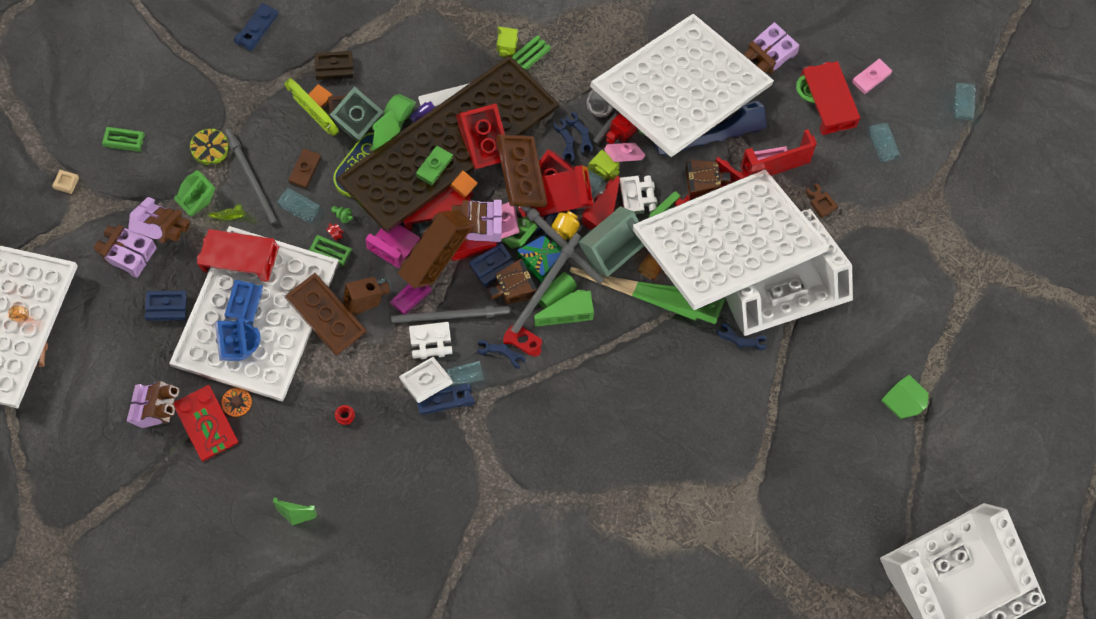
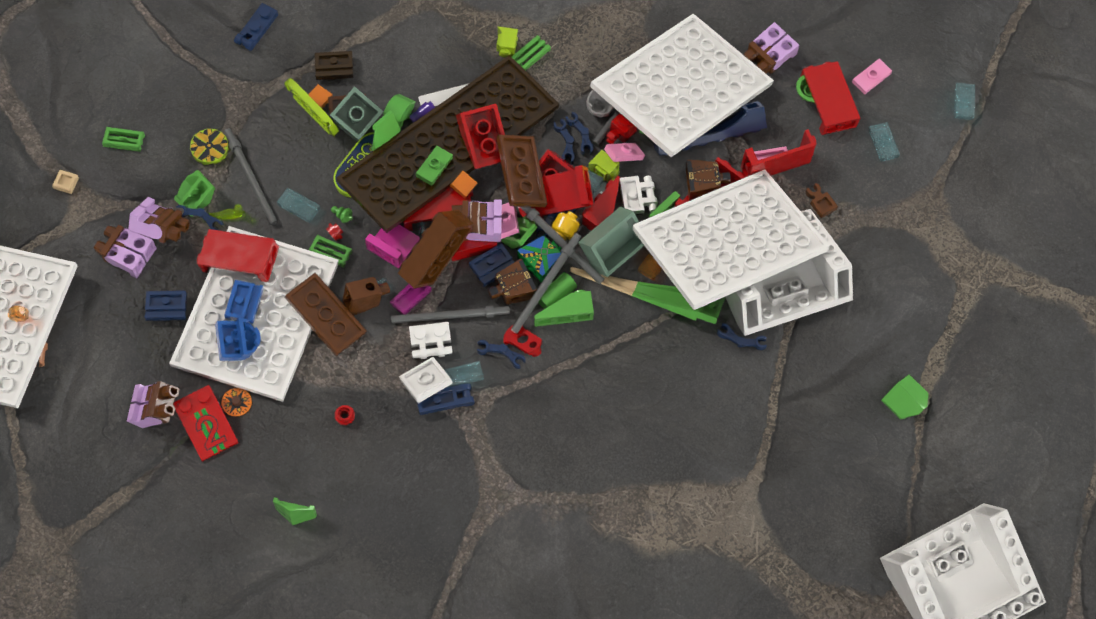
reddish brown plate [288,148,322,189] -> none
none -> dark blue piece [176,205,224,230]

